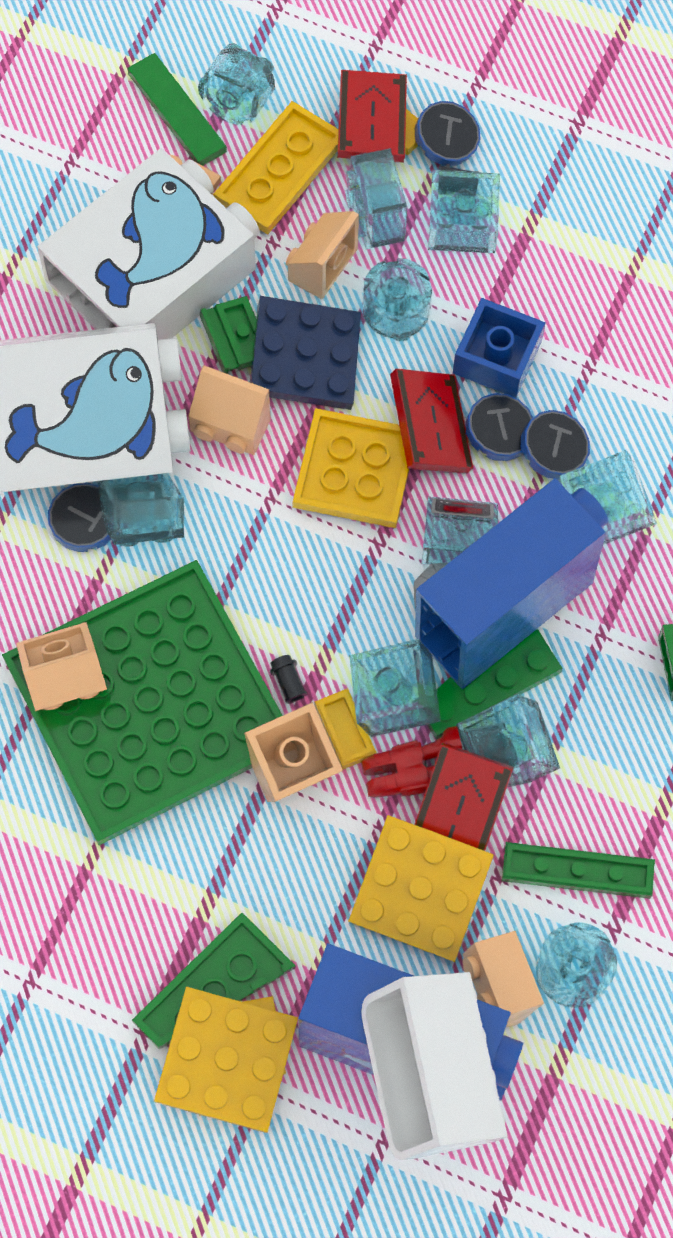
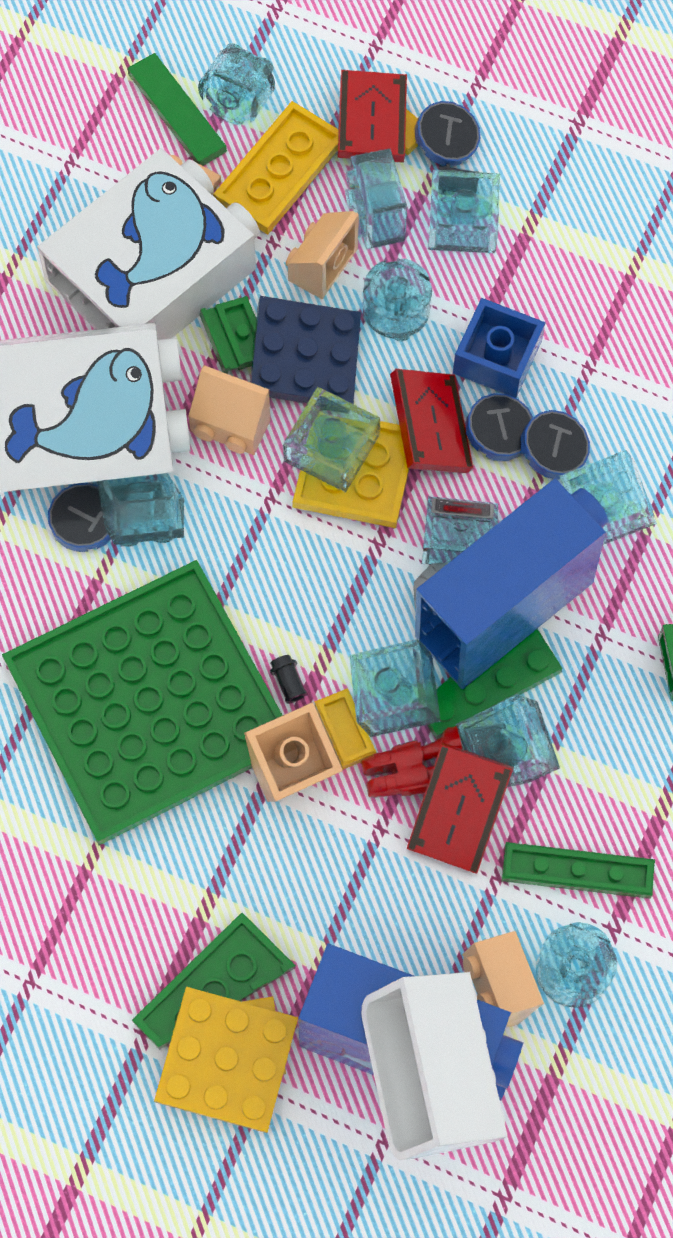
light nougat slope [16,622,107,711] -> none
yellow plate [348,815,494,962] -> none
none -> clear light blue brick [283,387,380,492]

